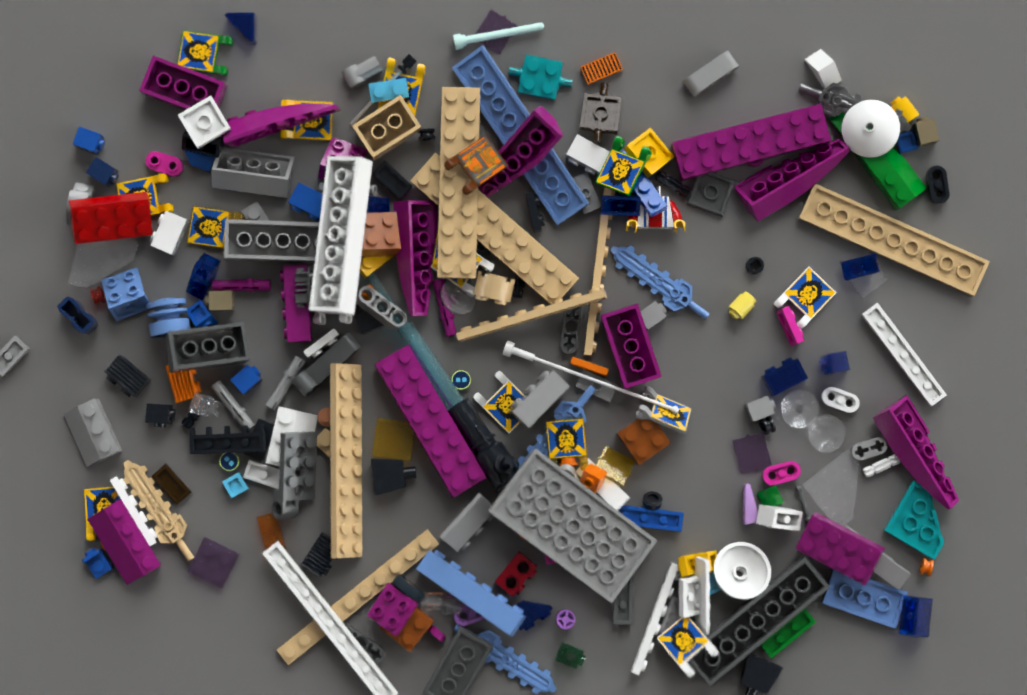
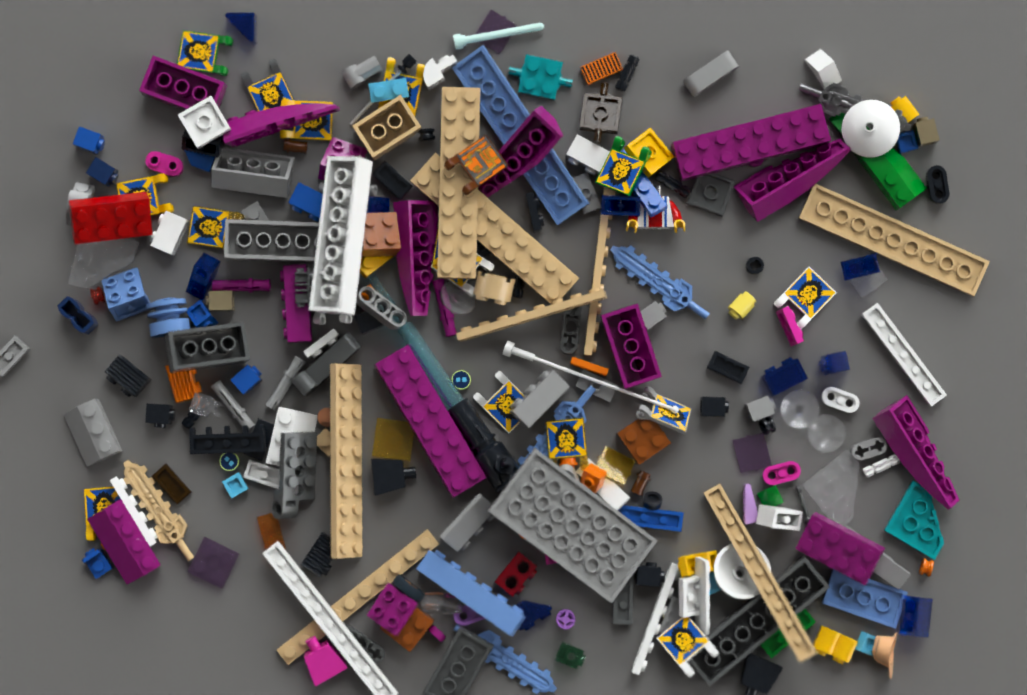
none -> flag [241,59,294,111]
none -> reddish brown pin [283,138,308,154]
none -> dark pink torso [304,636,348,686]
none -> white brick [423,55,457,90]
none -> black axle [616,55,639,92]
none -> reddish brown pin [631,470,651,496]
none -> black brick [636,562,665,587]
none -> black brick [700,396,729,417]
none -> tan plate [704,484,817,663]
none -> black plate [706,351,750,384]
none -> yellow brick [812,625,858,664]
none -> medium azure plate [855,631,876,656]
none -> light nougat piece [872,632,897,679]

